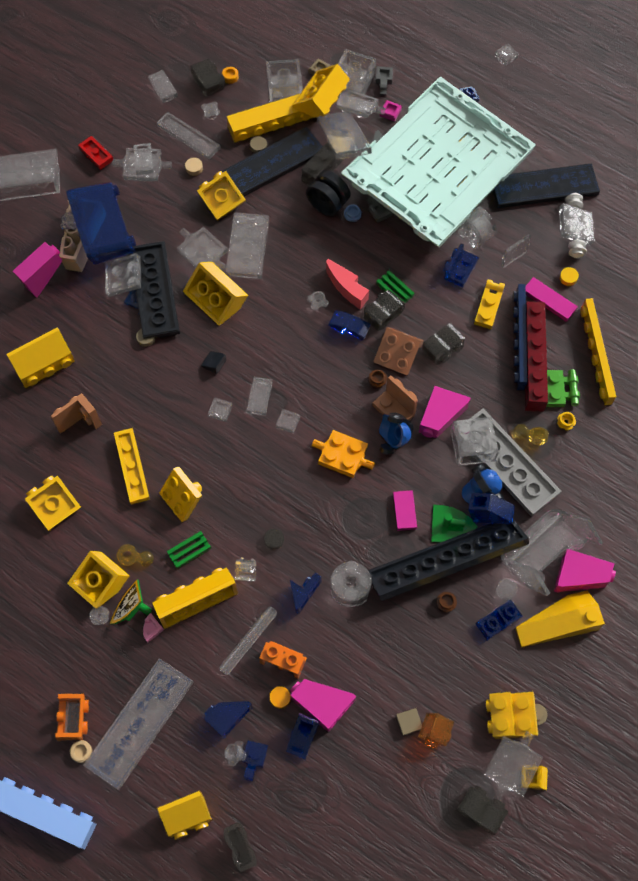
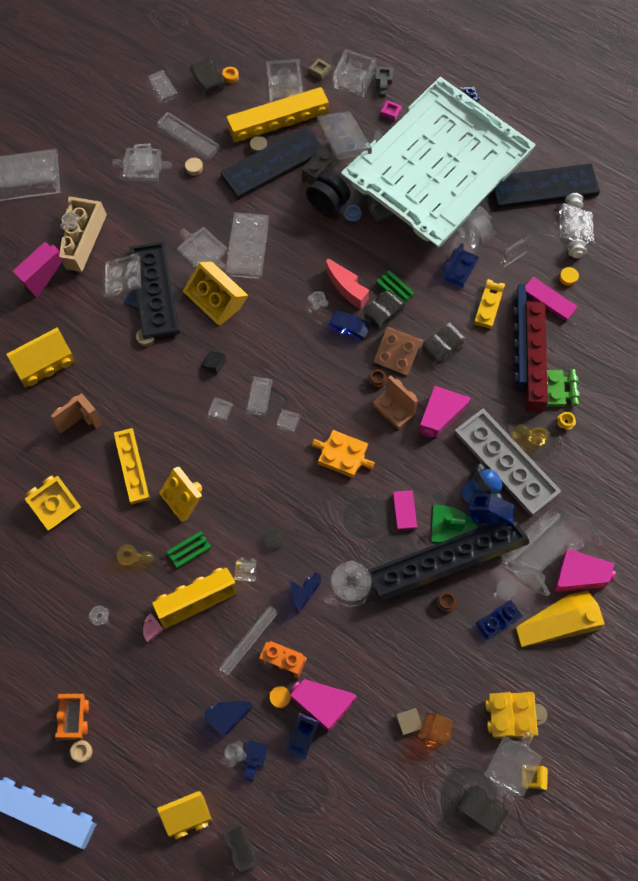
clear blue windscreen [66,182,136,265] -> none
yellow slope [67,551,129,608] -> none
red plate [78,136,114,170] -> none
clear tile [83,658,194,790] -> none
shield [110,580,152,625] -> none
yellow plate [197,171,246,221] -> none
clear plate [202,102,220,119] -> none
yellow slope [292,64,350,118] -> none
clear plate [336,90,386,118] -> none
blue cap [379,413,414,455] -> none
clear brick [451,417,499,466] -> none
clear plate [495,44,518,65] -> none
yellow plate [580,298,616,405] -> none

